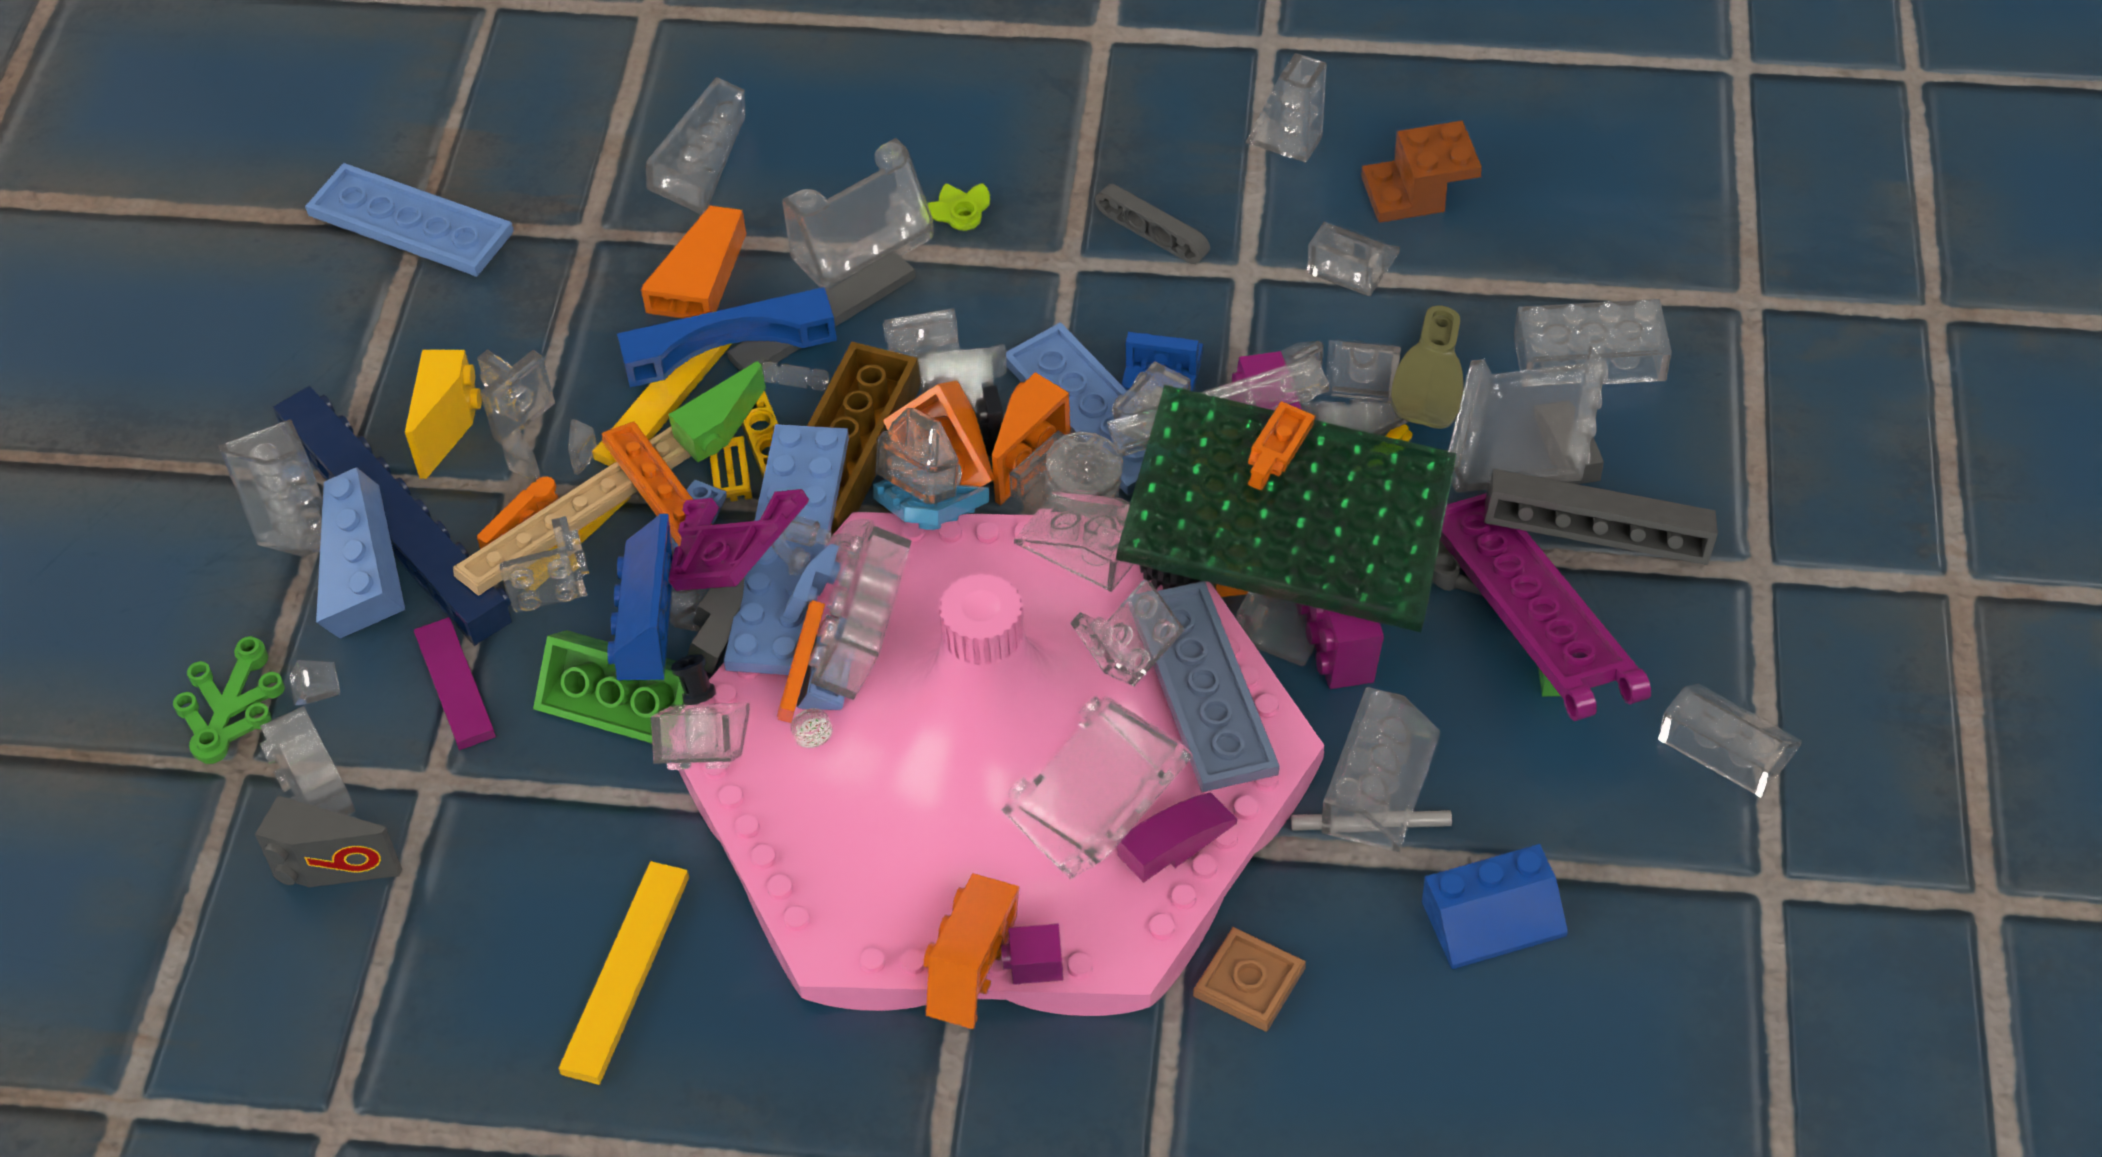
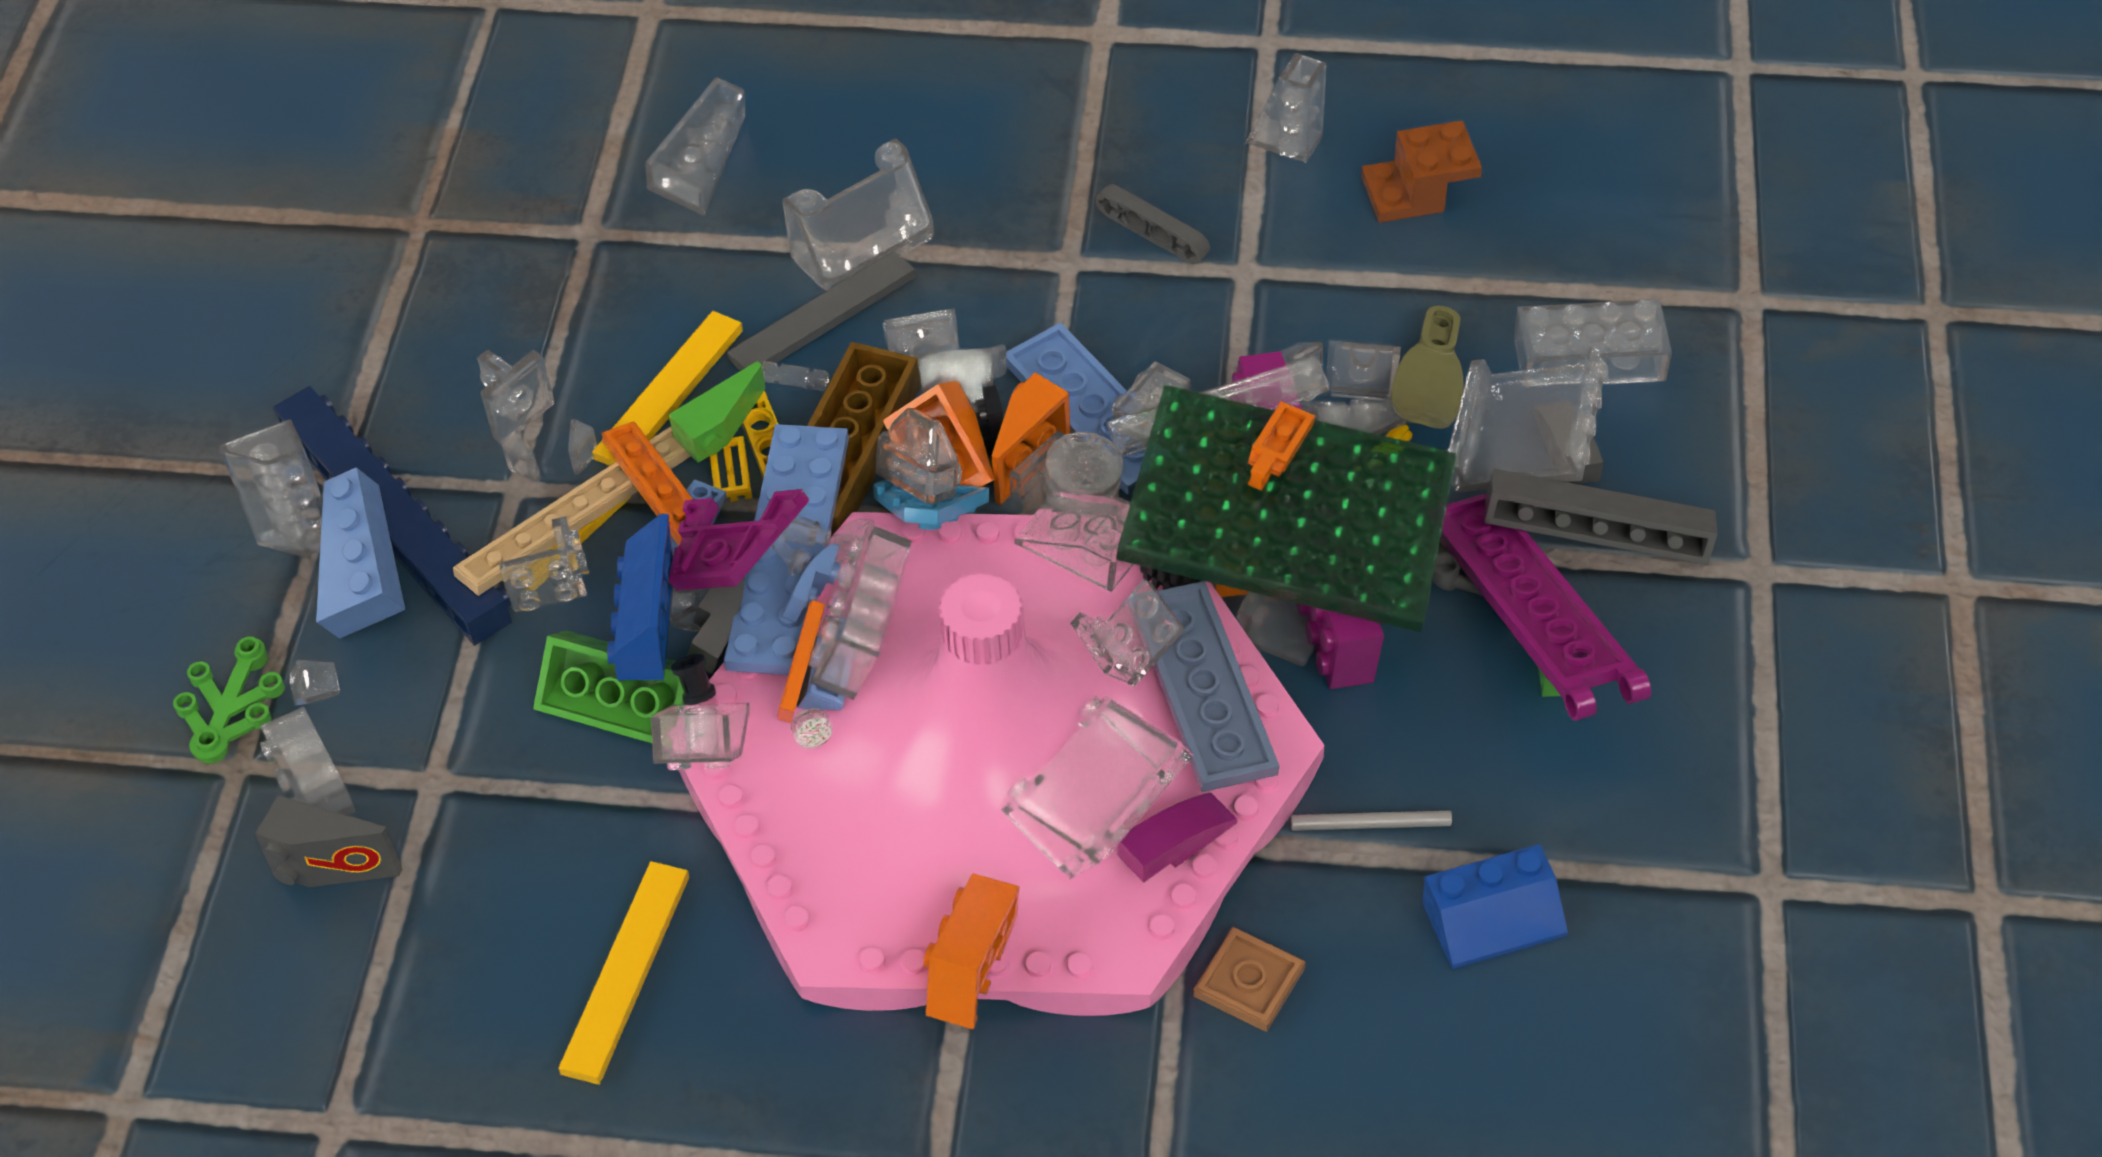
medium blue plate [305,163,514,277] -> none
yellow slope [405,350,482,479] -> none
magenta tile [414,617,496,750] -> none
orange hinge [477,476,559,549] -> none
blue arch [617,287,837,388] -> none
orange slope [641,206,746,319] -> none
lime plate [924,183,990,231] -> none
magenta brick [1001,923,1063,985] -> none
blue bracket [1121,332,1203,406] -> none
clear slope [1307,222,1400,297] -> none
clear slope [1321,687,1440,852] -> none
clear slope [1658,683,1802,798] -> none

